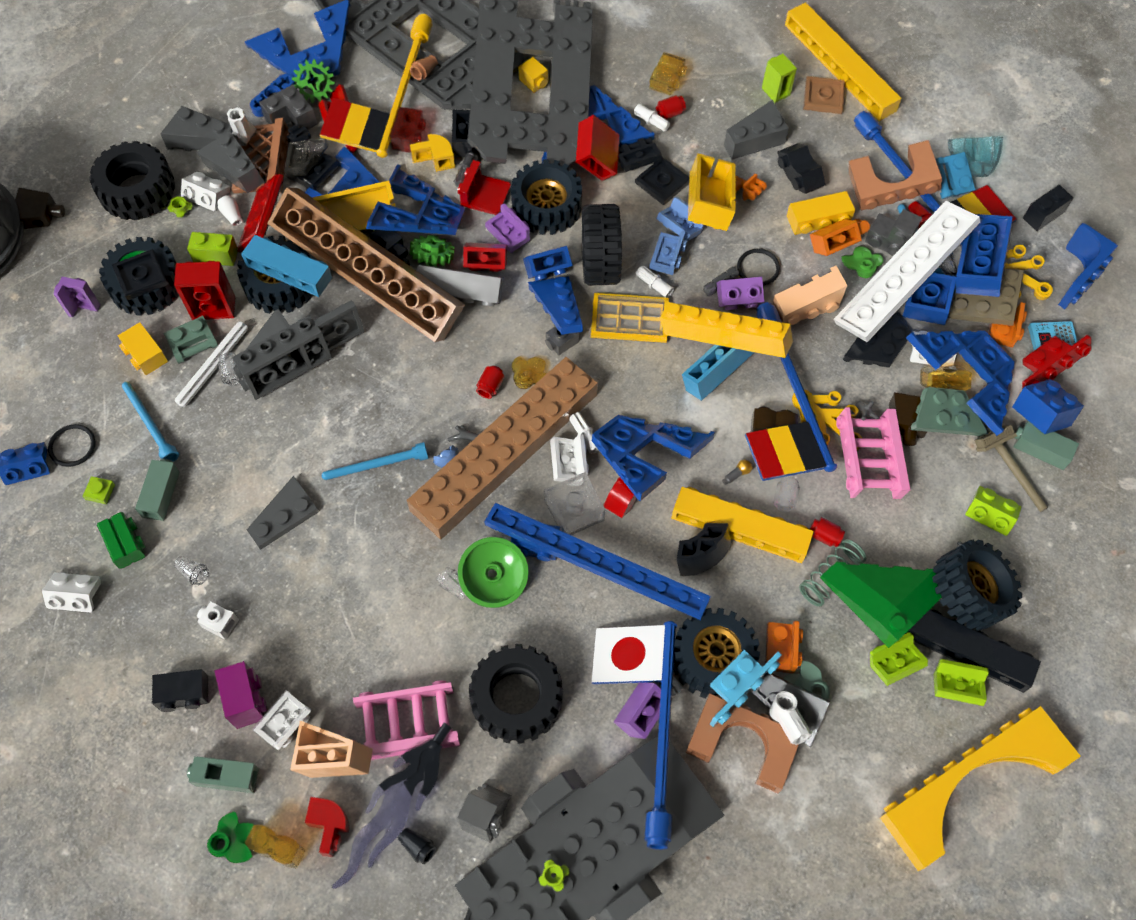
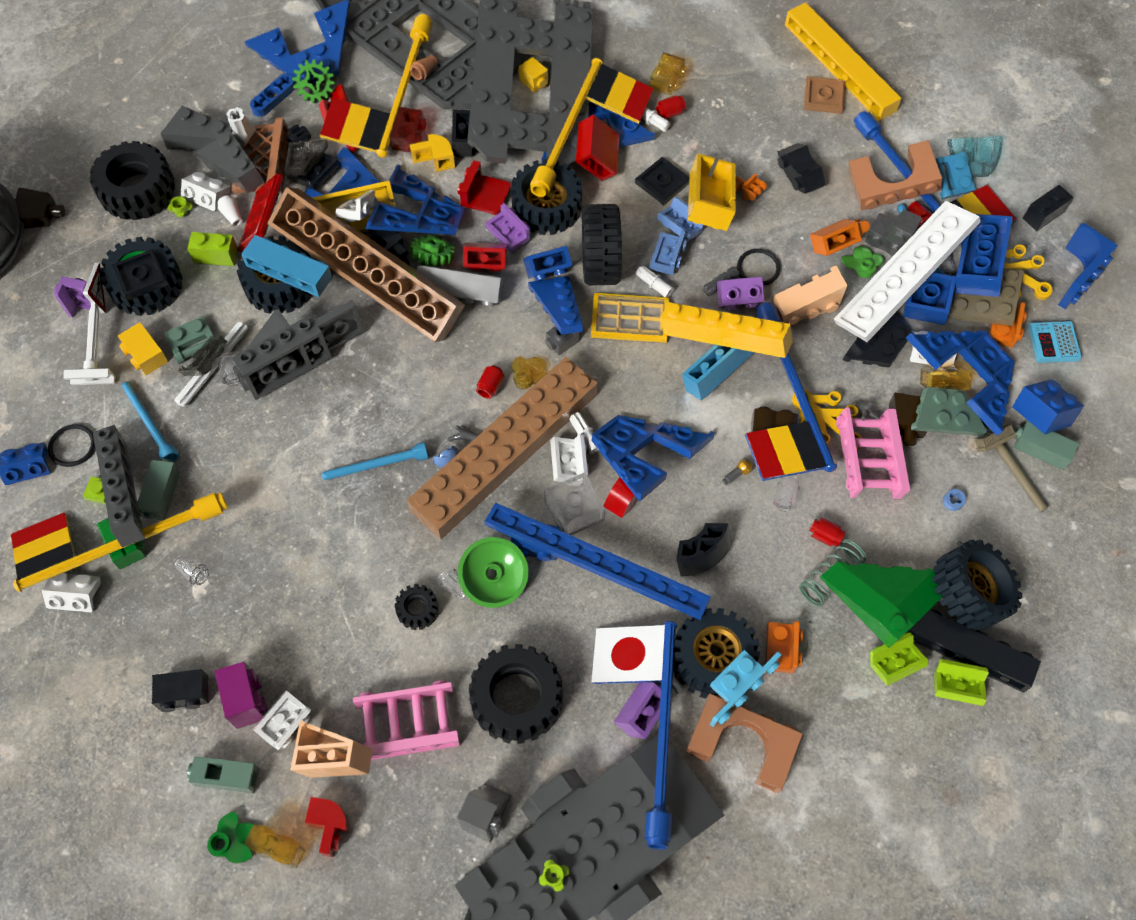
red brick [174,261,236,320] -> none
white brick [197,602,239,640] -> none
dark grey wing [247,475,319,550] -> none
flat silver brick [259,85,317,130] -> none
piece [332,722,452,889] -> none
black cone [398,827,436,865] -> none
flat silver axle [454,152,478,187] -> none
black plate [618,137,662,172] -> none
yellow brick [671,486,814,564] -> none
dark grey wedge [724,100,789,160] -> none
dark grey wing [752,672,831,747] -> none
lime brick [762,53,797,103] -> none
white piece [769,691,812,745] -> none
sand green plate [783,661,830,700] -> none
yellow brick [786,191,855,235] -> none
yellow arch [880,706,1081,871] -> none
lime bracket [965,486,1022,536] -> none
red bracket [1022,335,1091,389] -> none
none -> flag [11,492,228,592]
none -> white piece [63,263,116,385]
none -> dark grey brick [93,424,145,547]
none -> clear smoke wing [178,336,227,376]
none -> white bracket [336,190,377,222]
none -> black tyre [394,584,439,630]
none -> flag [530,58,654,197]
none -> medium blue bush [943,489,966,511]

